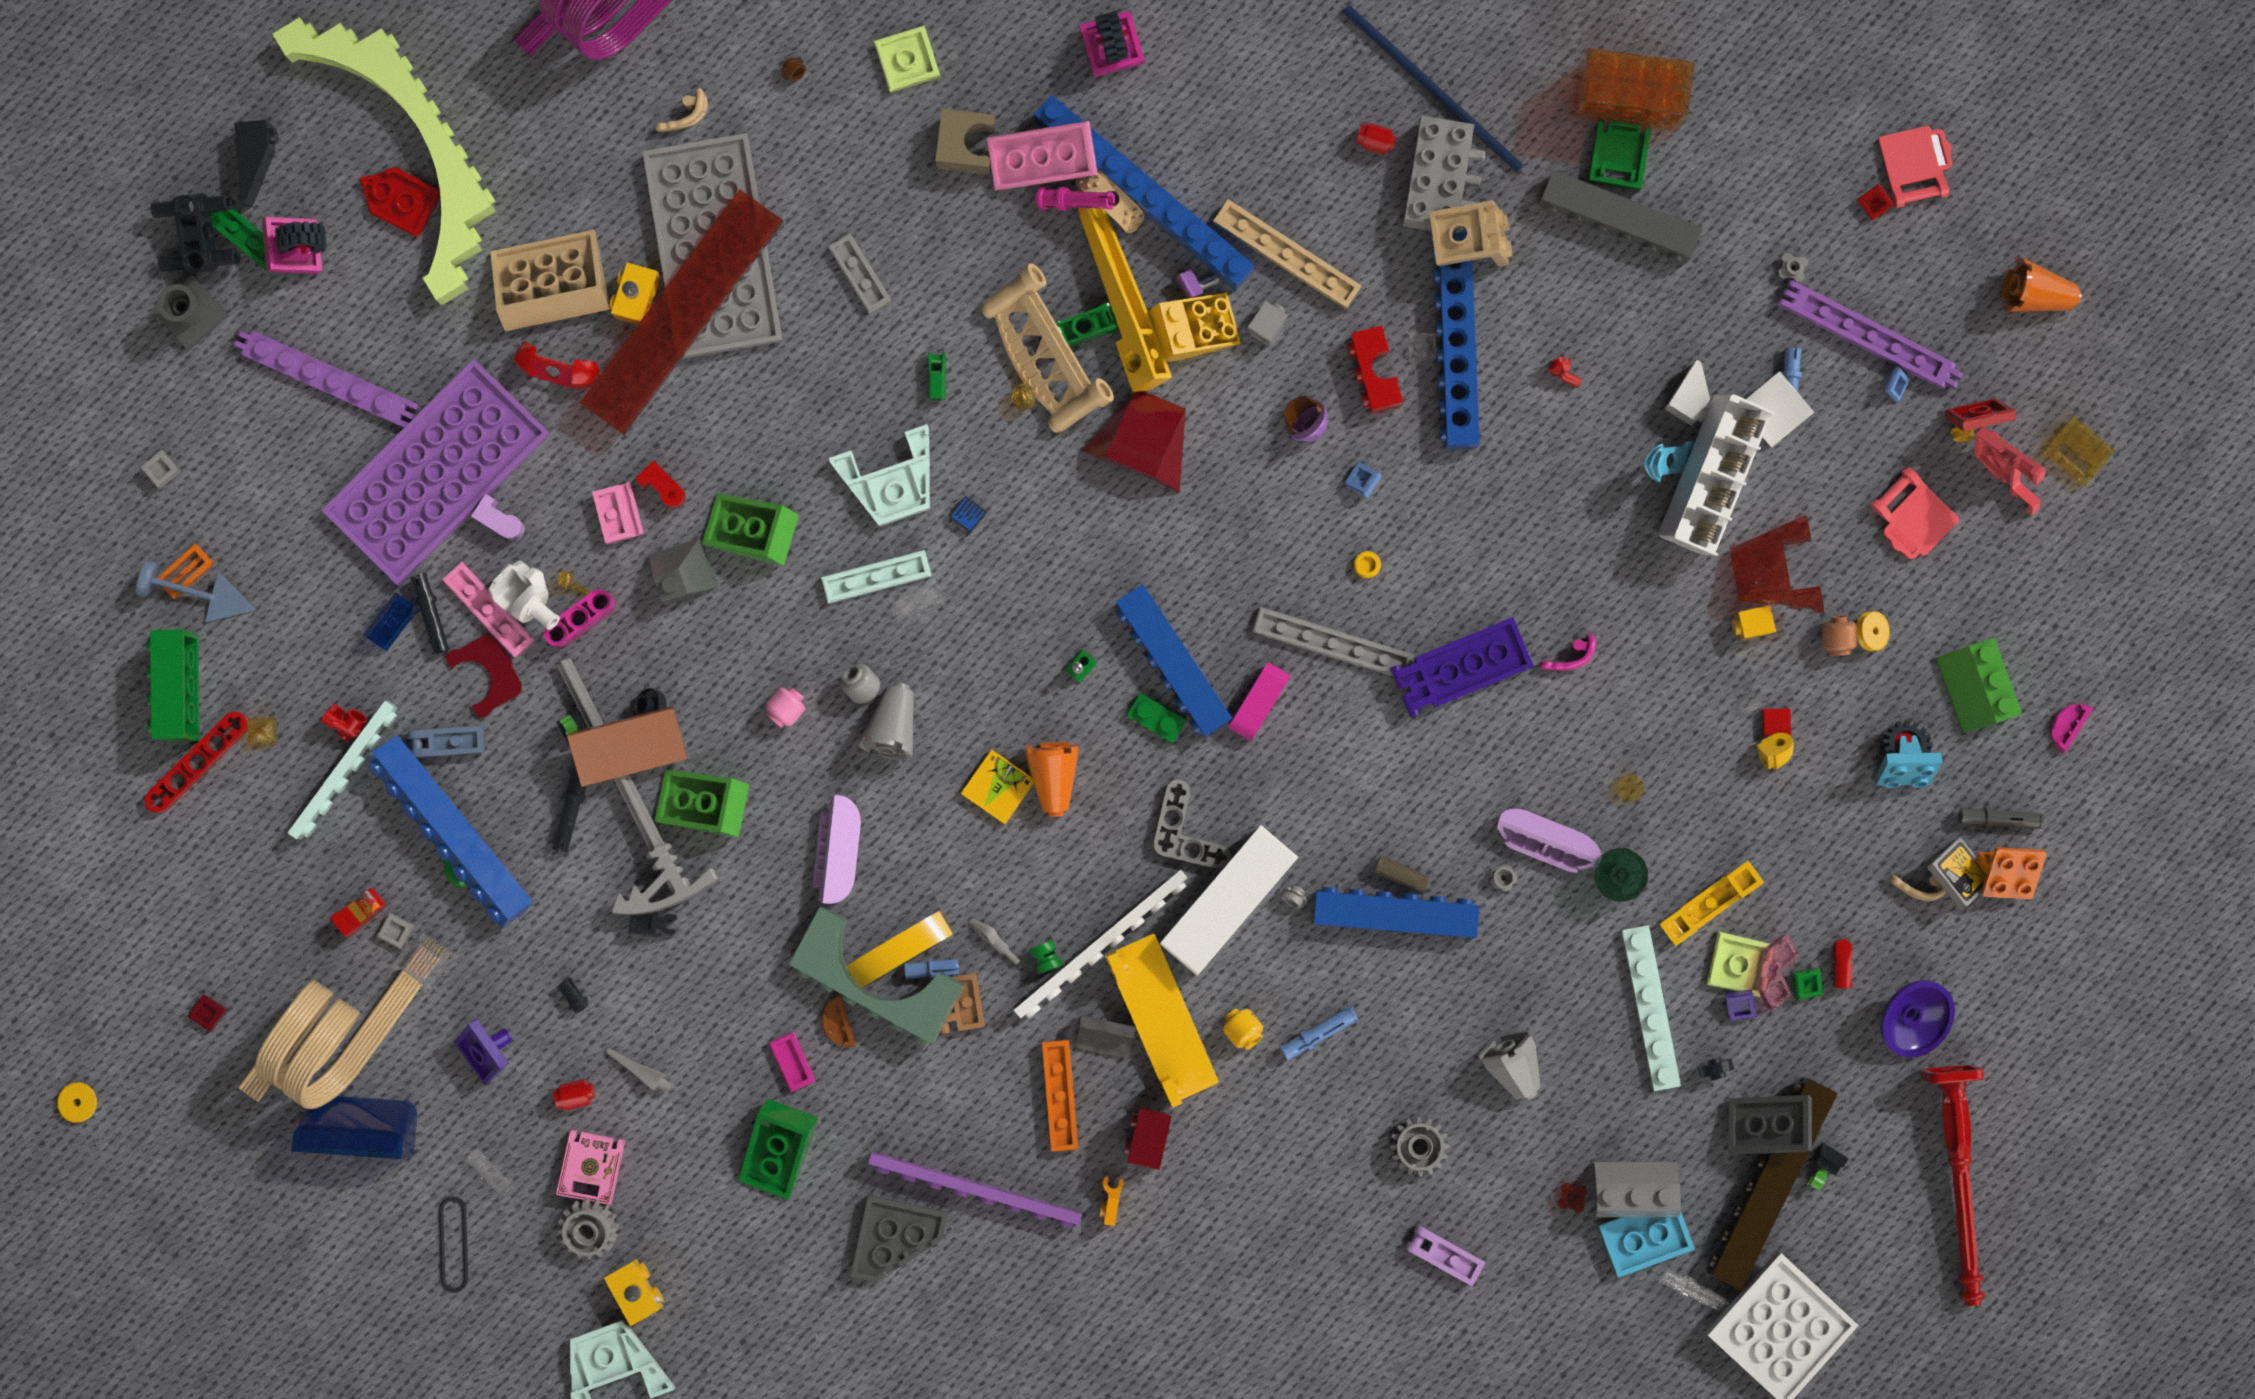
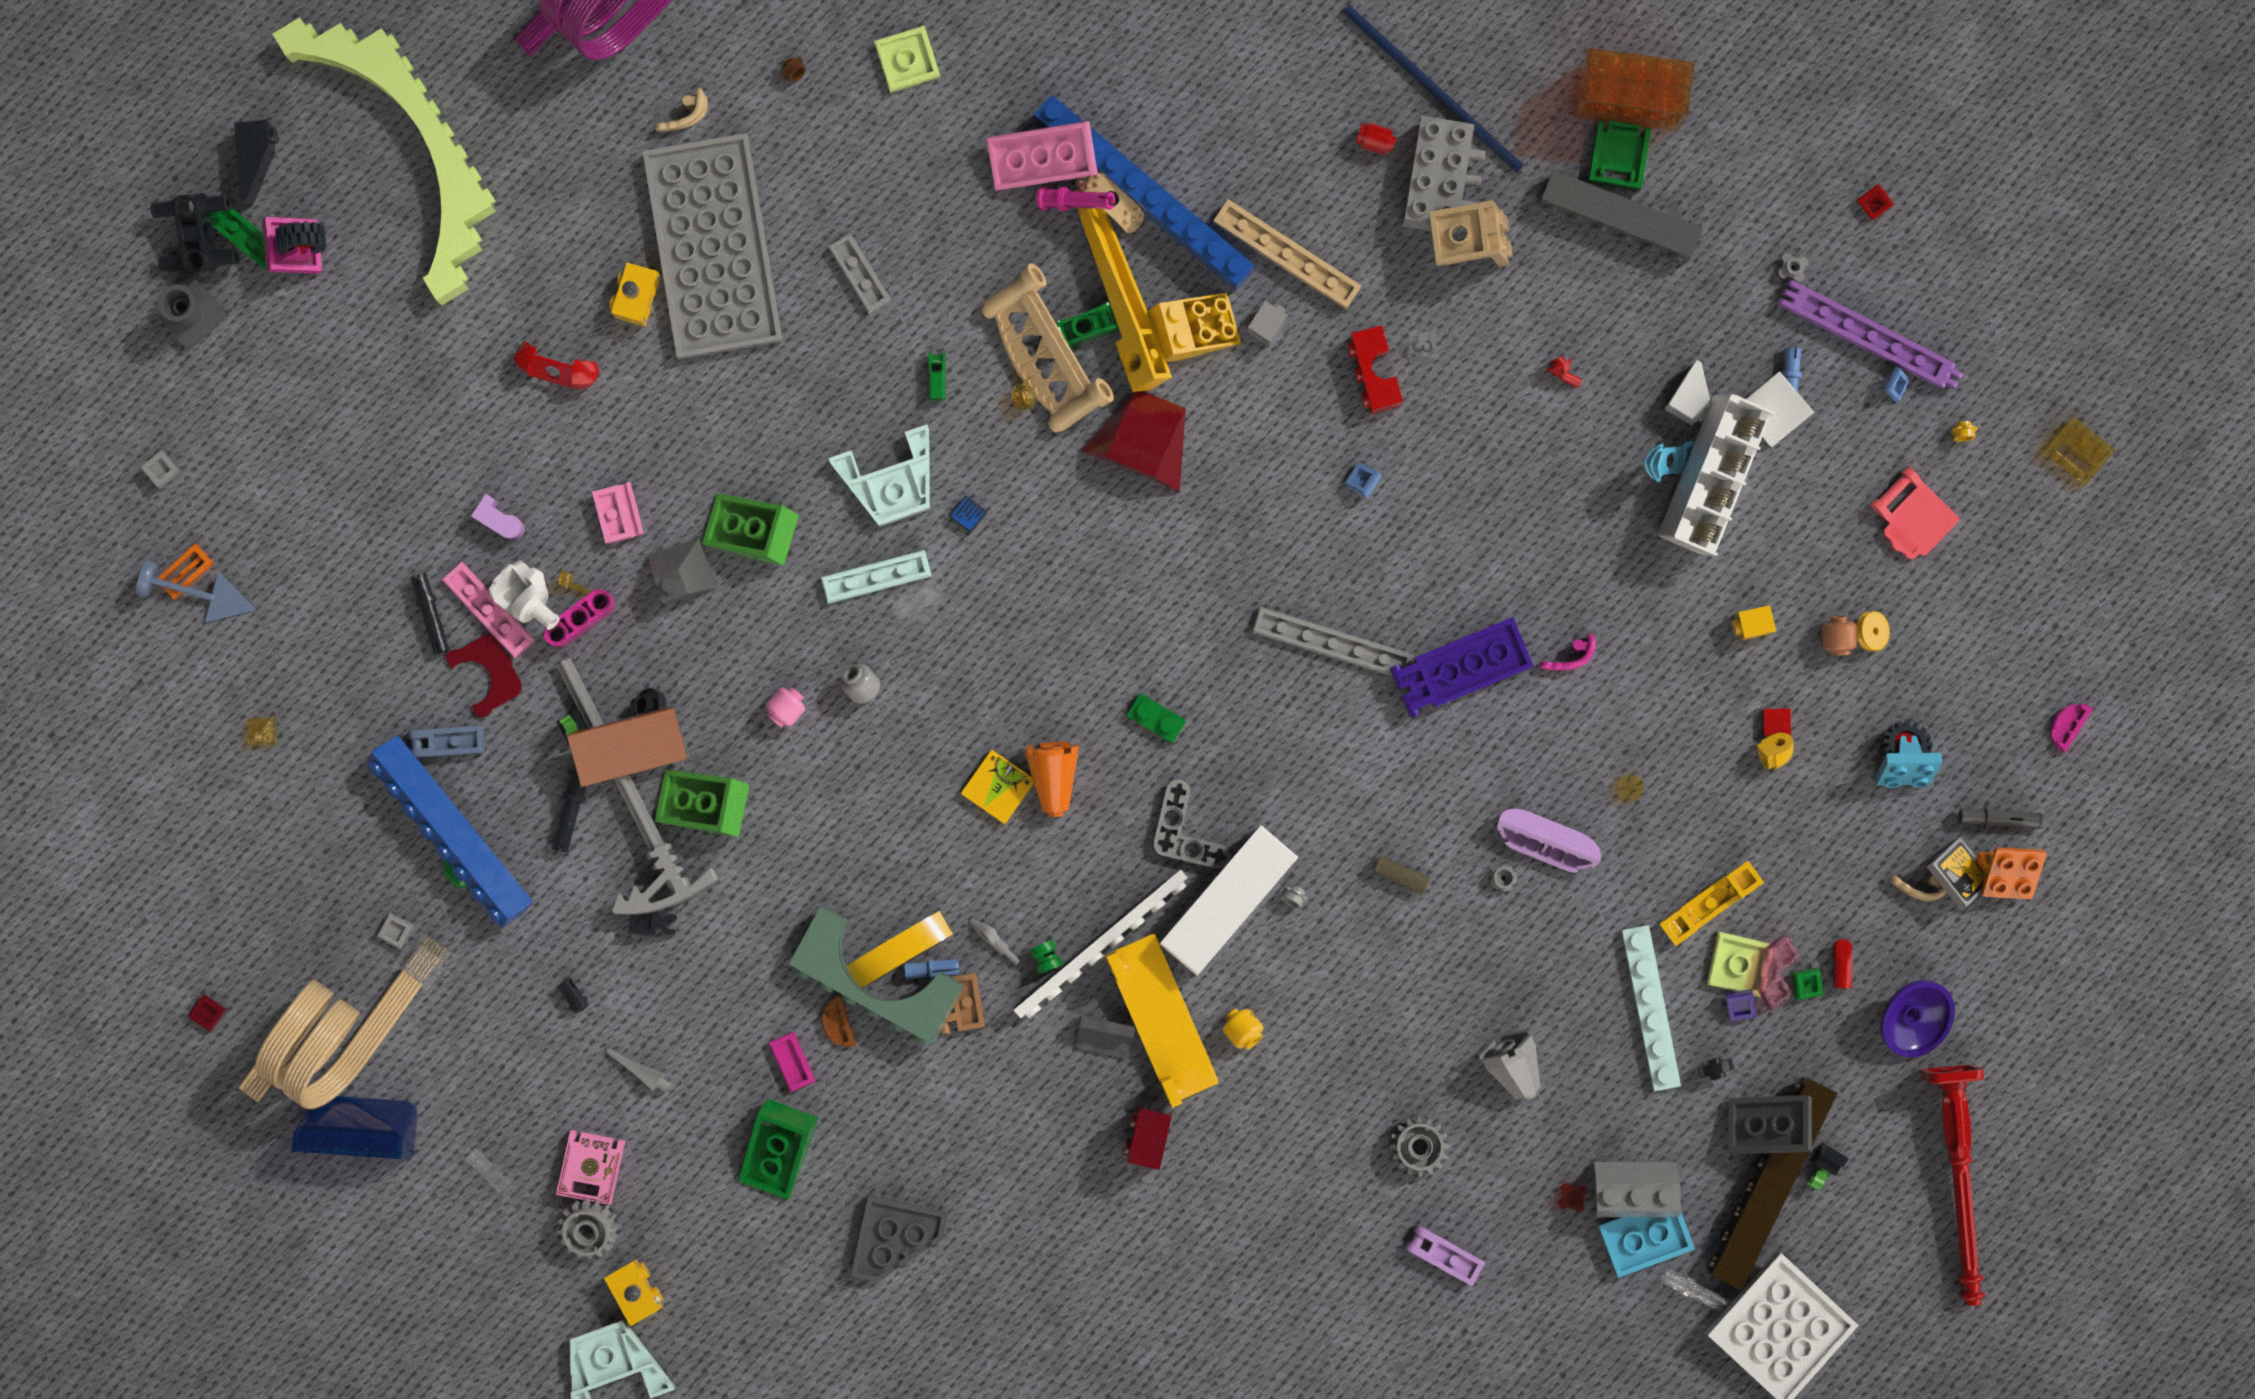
yellow piece [57,1082,97,1123] -> none
red beam [144,711,250,813] -> none
green brick [146,629,200,743] -> none
medium lavender hinge [232,330,419,428] -> none
light aqua plate [288,701,398,839] -> none
red plate [320,703,368,742] -> none
medium lavender plate [321,359,551,586] -> none
red leg [330,888,387,937] -> none
red tile [359,167,441,238] -> none
clear blue plate [363,592,419,651] -> none
black piece [439,1196,468,1292] -> none
dark purple tile [453,1019,512,1085] -> none
tan slope [490,229,610,331] -> none
red brick [553,1078,596,1111] -> none
clear red plate [580,189,784,435] -> none
red leg [635,460,686,509] -> none
lavender brick [813,795,861,904] -> none
light grey cone [859,682,914,760] -> none
medium lavender plate [868,1152,1082,1228] -> none
dark tan piece [935,109,996,175] -> none
orange plate [1042,1040,1079,1152] -> none
green piece [1064,649,1097,683] -> none
dark pink plate [1079,11,1145,78] -> none
light orange plate [1099,1176,1124,1226] -> none
blue brick [1114,584,1233,738] -> none
medium lavender piece [1175,269,1219,299] -> none
dark pink beam [1228,662,1291,742] -> none
medium blue pin [1279,1005,1358,1061] -> none
piece [1283,395,1328,442] -> none
blue brick [1313,887,1480,938] -> none
yellow tile [1354,551,1381,579] -> none
blue brick [1432,233,1480,449] -> none
clear green cylinder [1593,848,1648,902] -> none
clear red wing [1730,516,1824,613] -> none
coral piece [1878,126,1952,208] -> none
bright green slope [1936,637,2022,734] -> none
red tile [1945,398,2016,431] -> none
coral wing [1974,427,2045,516] -> none
orange cone [2001,258,2081,312] -> none

